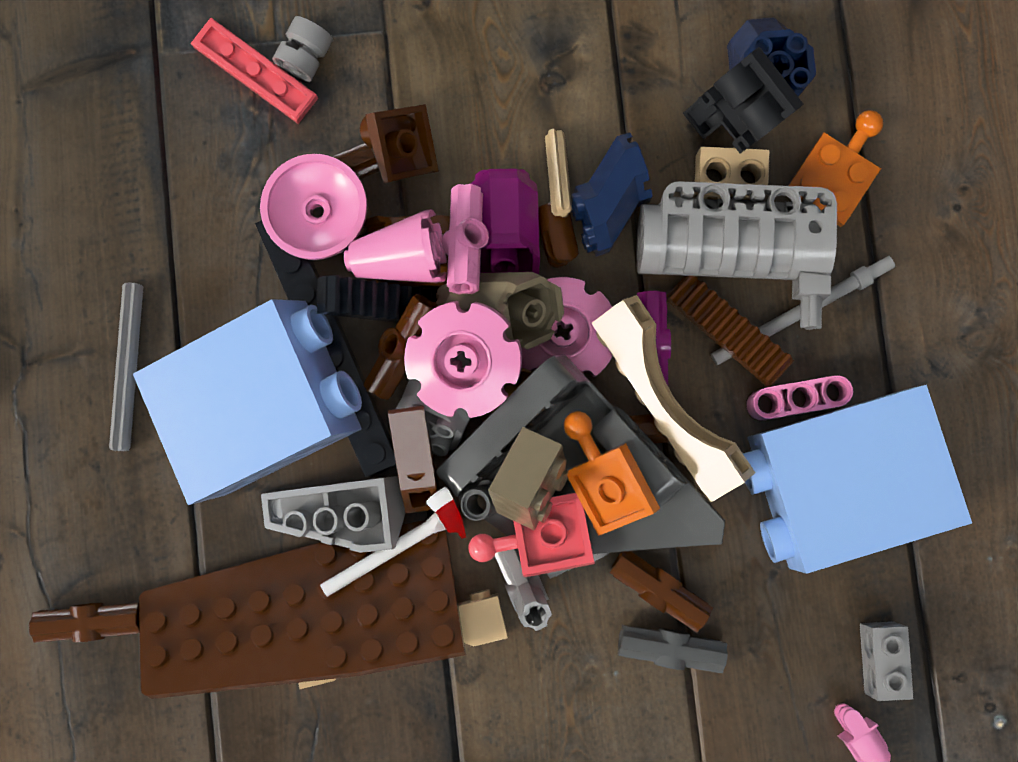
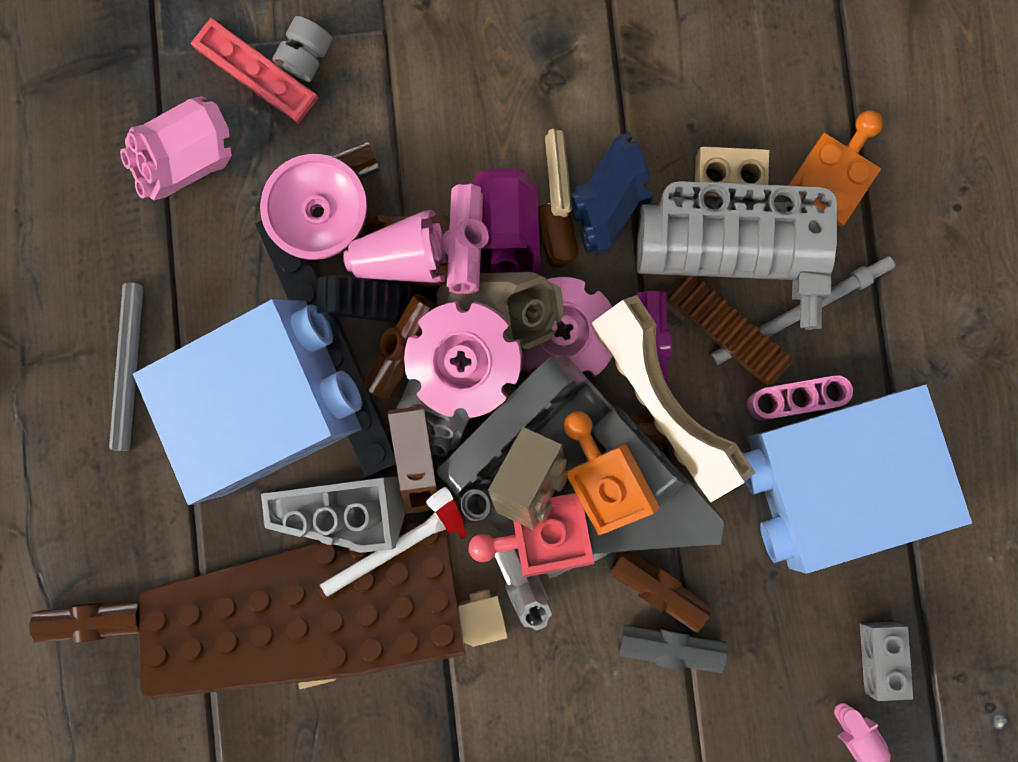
reddish brown slope [360,104,439,183] -> none
black plate [683,47,804,154] -> none
dark blue brick [727,18,816,97] -> none
none -> bright pink brick [120,96,232,200]

